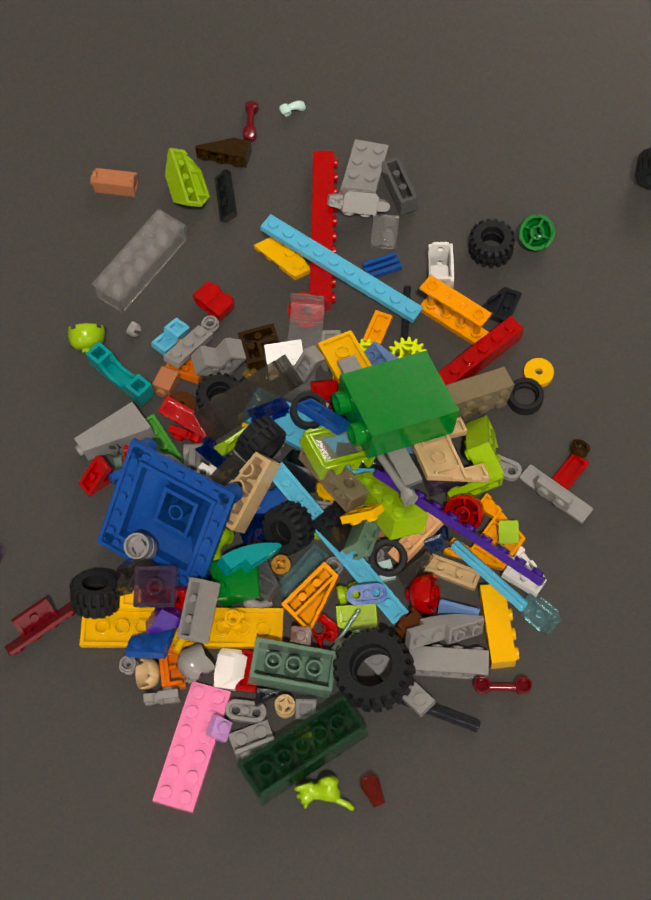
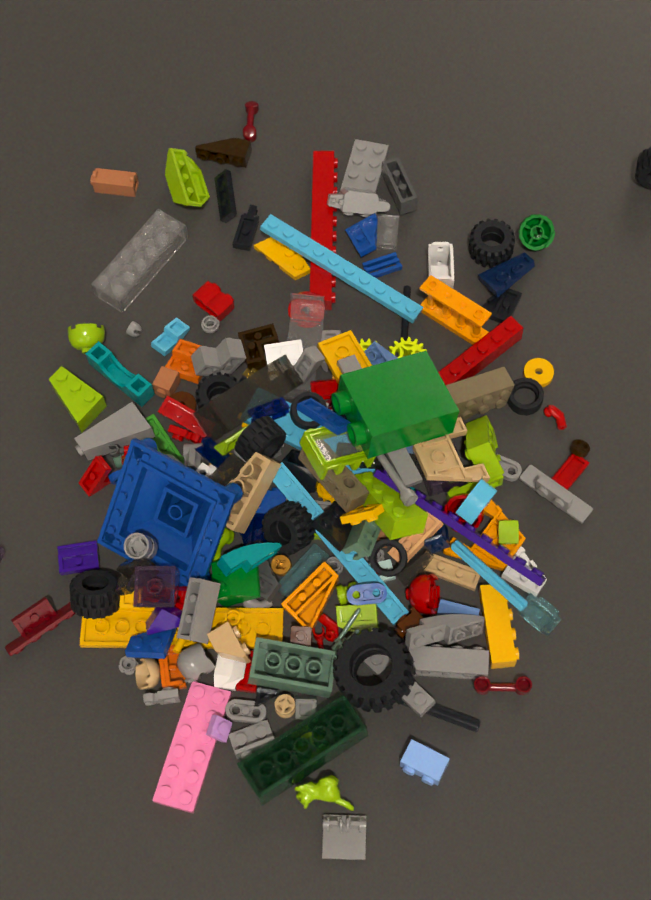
light grey plate [164,325,213,369] -> none
light aqua arm [280,100,306,117] -> none
clear red cone [360,774,385,808] -> none
light orange plate [363,310,393,345] -> none
none -> lime wedge [49,366,107,433]
none -> dark purple plate [57,540,100,576]
none -> tan slope [207,622,251,663]
none -> black hinge [232,204,259,251]
none -> light grey hinge [322,815,366,860]
none -> blue wing [345,213,378,257]
none -> light blue brick [400,739,450,786]
none -> medium azure slope [456,479,497,525]
none -> dark blue wing [478,252,535,298]
none -> red arm [544,405,567,430]

